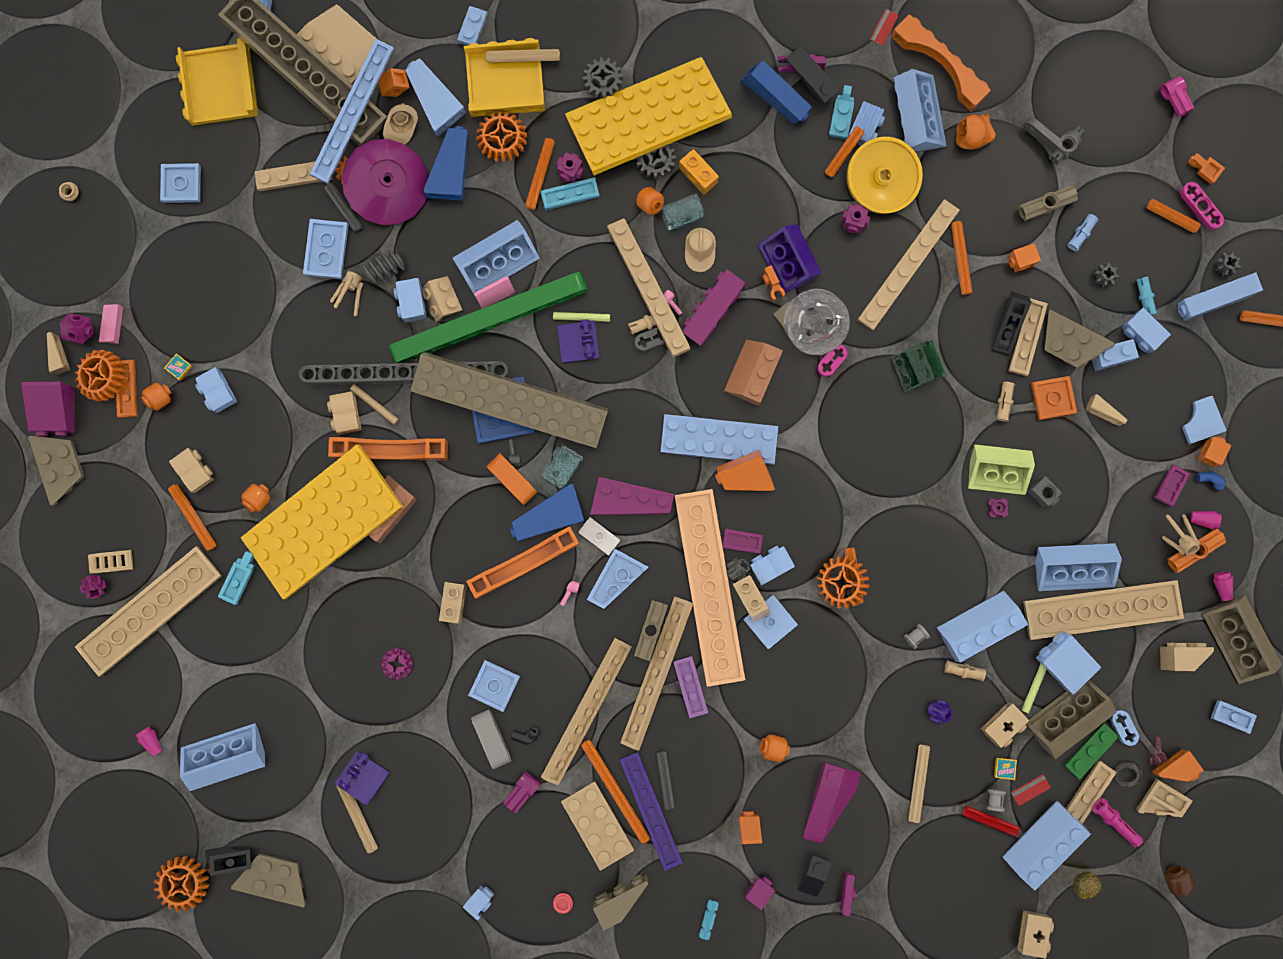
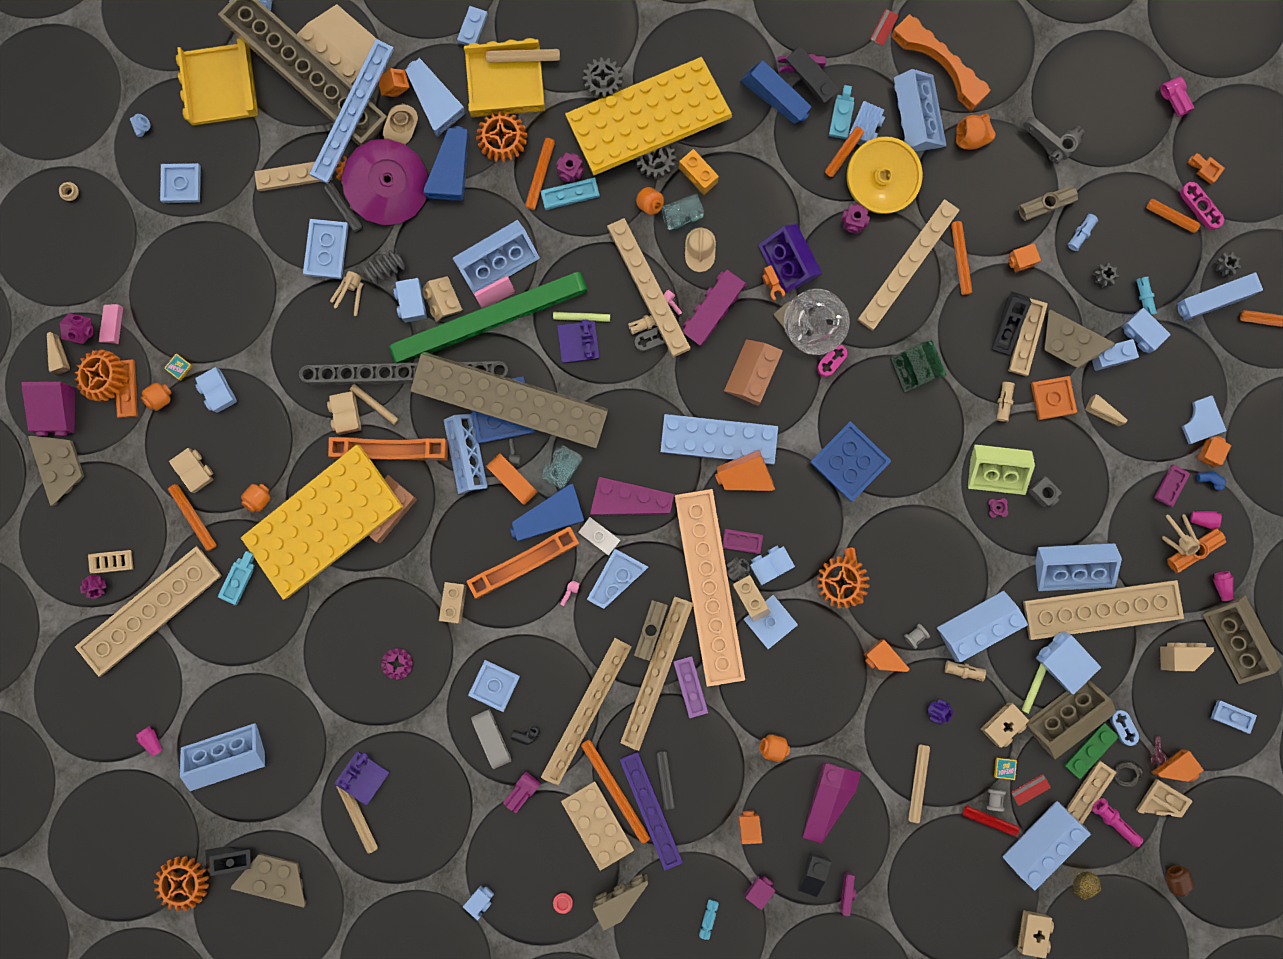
none -> light blue plate [130,114,150,137]
none -> light blue fence [444,414,488,494]
none -> blue plate [810,421,891,502]
none -> orange slope [864,639,910,672]

